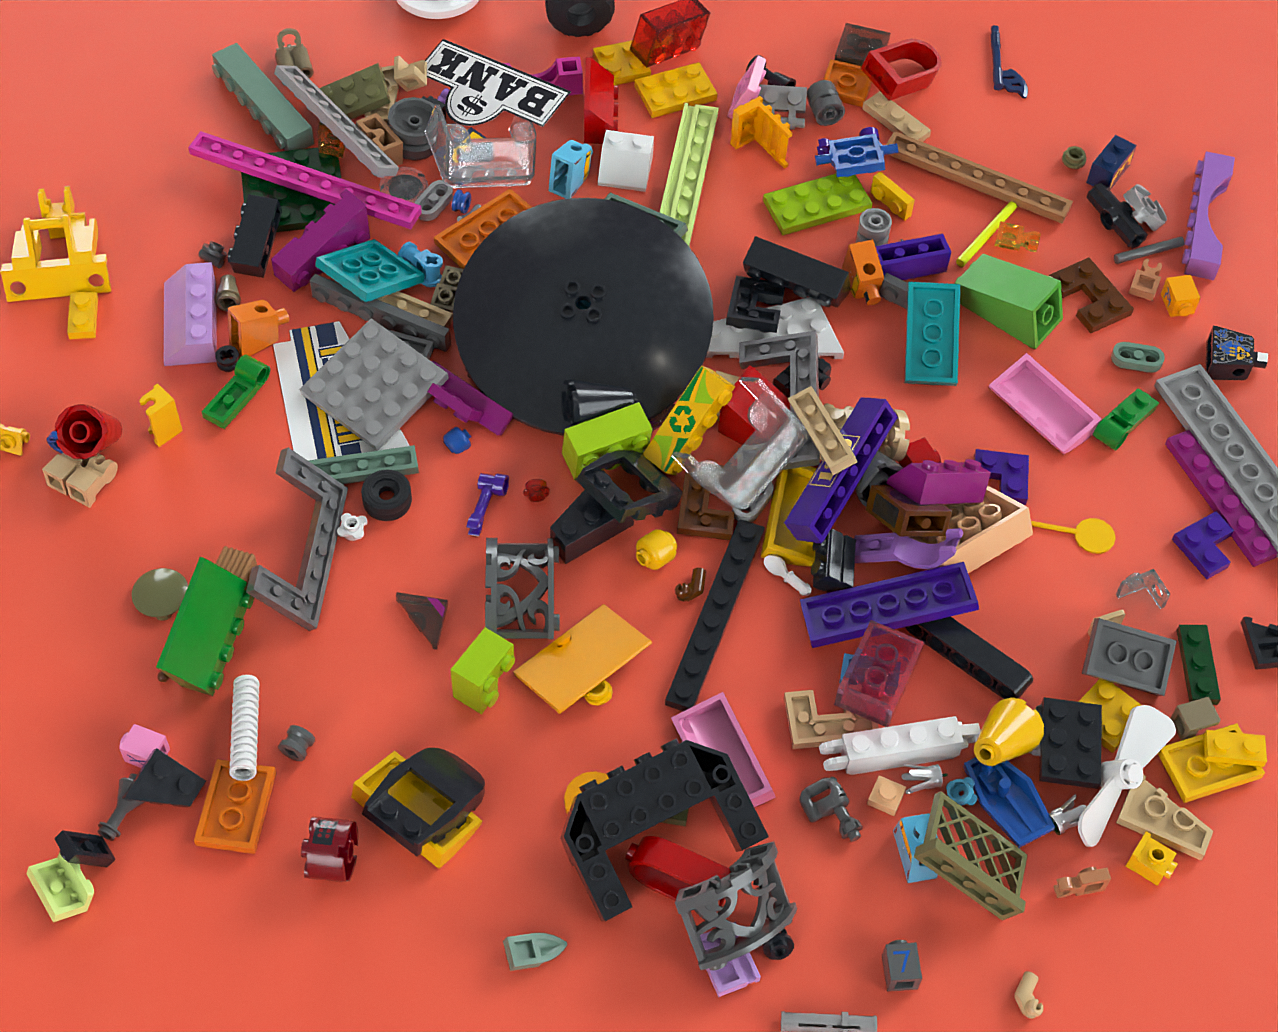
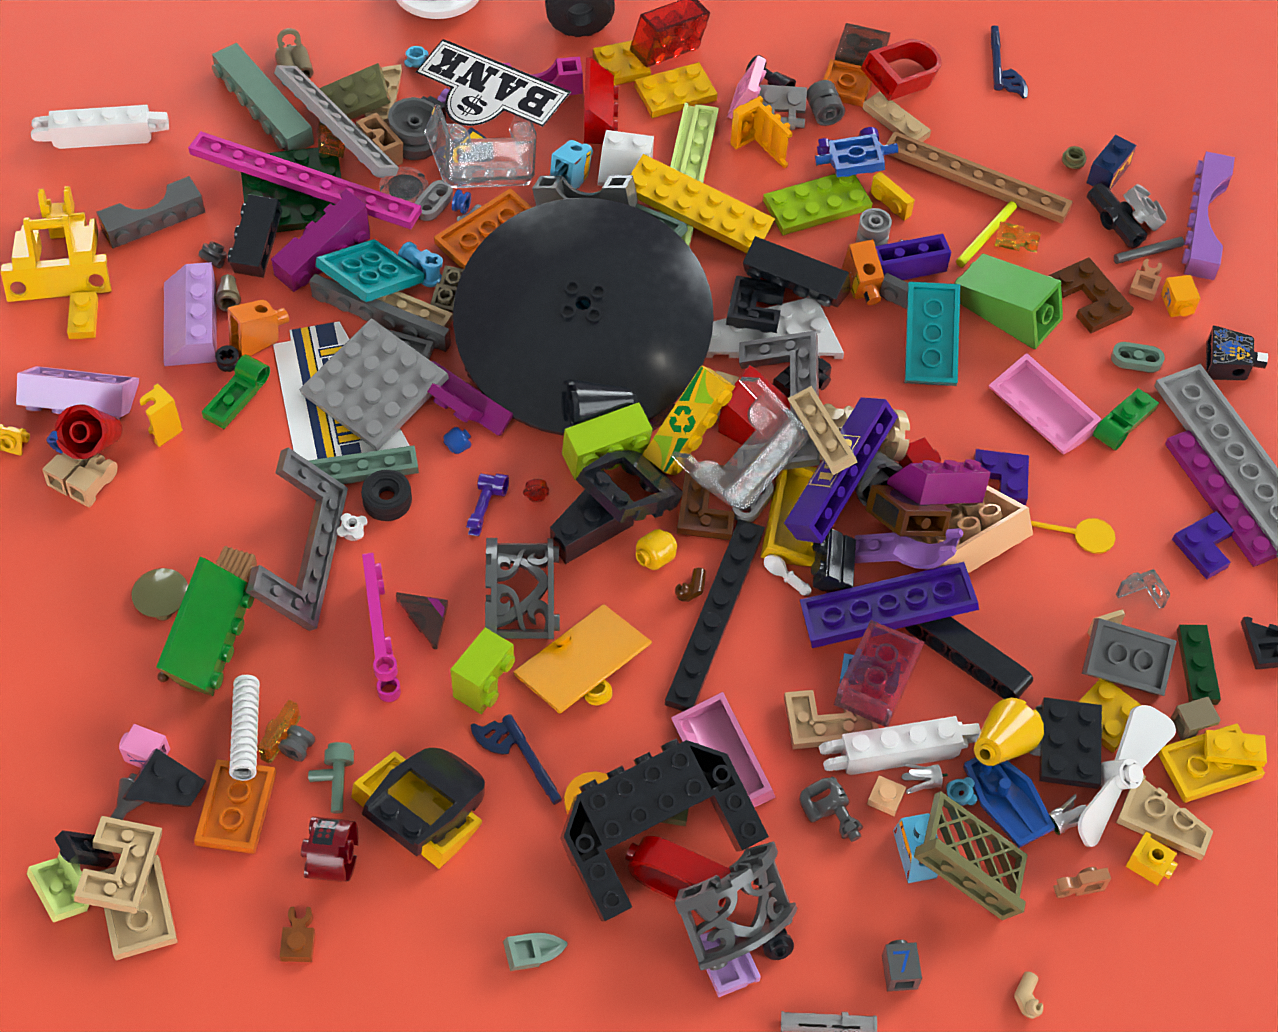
tan panel [394,56,427,92] -> none
none -> lavender slope [16,366,139,420]
none -> white hinge [31,105,169,149]
none -> tan plate [74,816,162,914]
none -> dark grey arch [96,176,205,249]
none -> tan plate [99,855,178,960]
none -> clear yellow plate [257,699,301,764]
none -> dark orange plate [279,907,315,962]
none -> sand green piece [308,742,354,814]
none -> dark pink hinge [362,553,401,702]
none -> medium azure plate [404,46,429,68]
none -> dark blue piece [471,714,562,805]
none -> dark grey arch [532,175,638,207]
none -> yellow plate [630,154,775,253]

